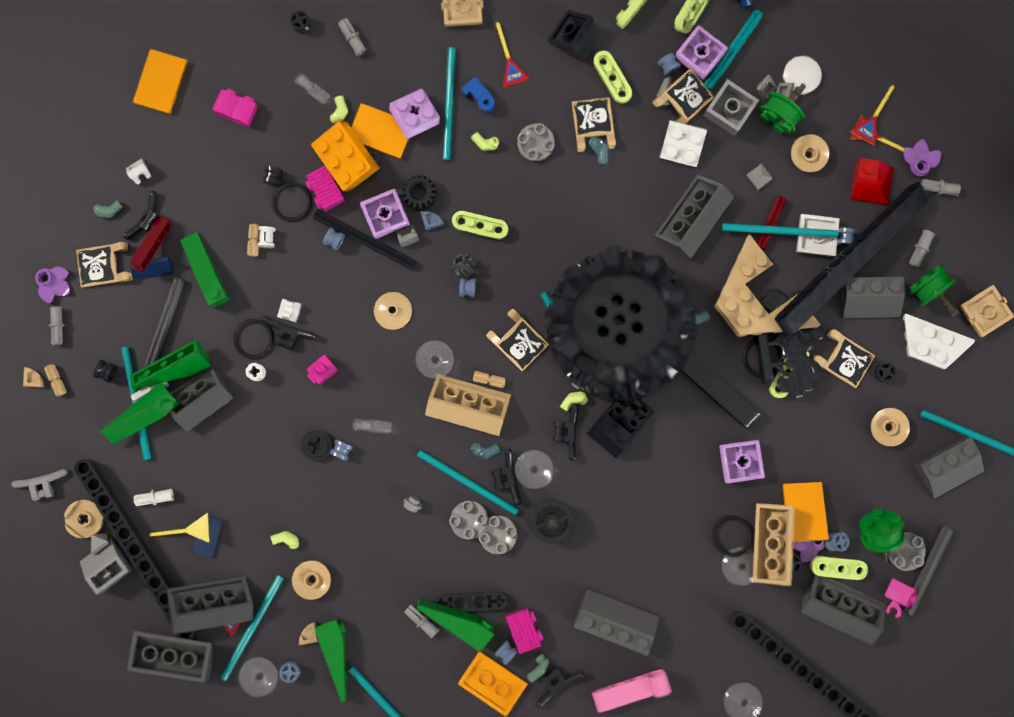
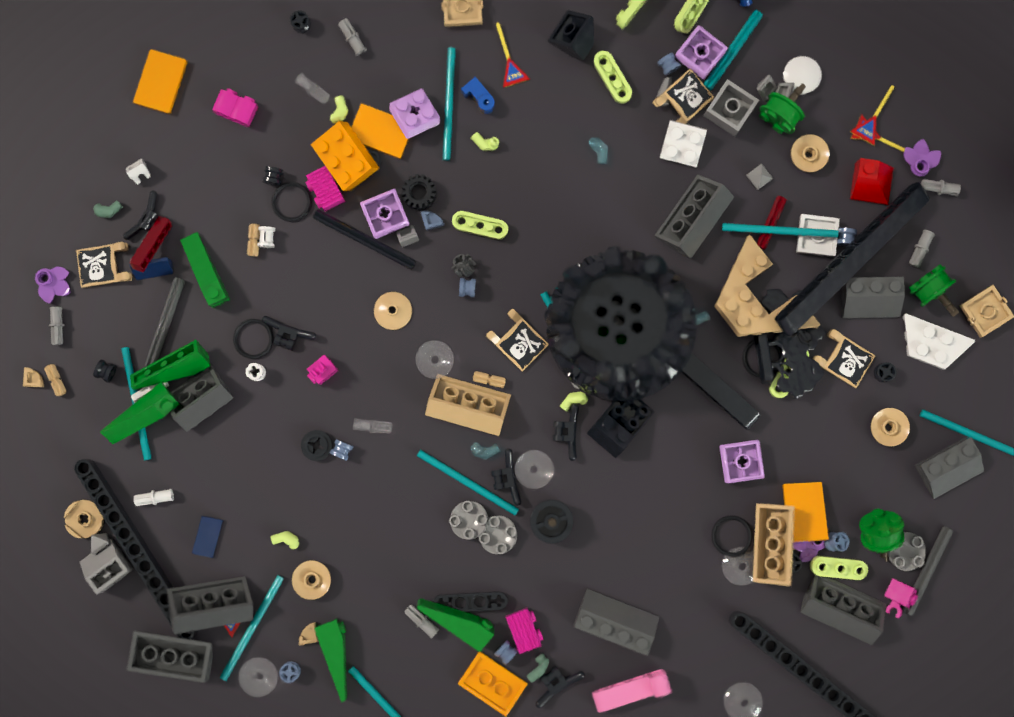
light grey piece [11,469,68,501] -> none
light yellow piece [149,513,209,542] -> none
white tile [277,299,302,323] -> none
sand blue wheel [323,227,345,251] -> none
light grey plate [403,495,422,513] -> none
light grey dish [517,123,555,161] -> none
flag [572,98,616,152] -> none

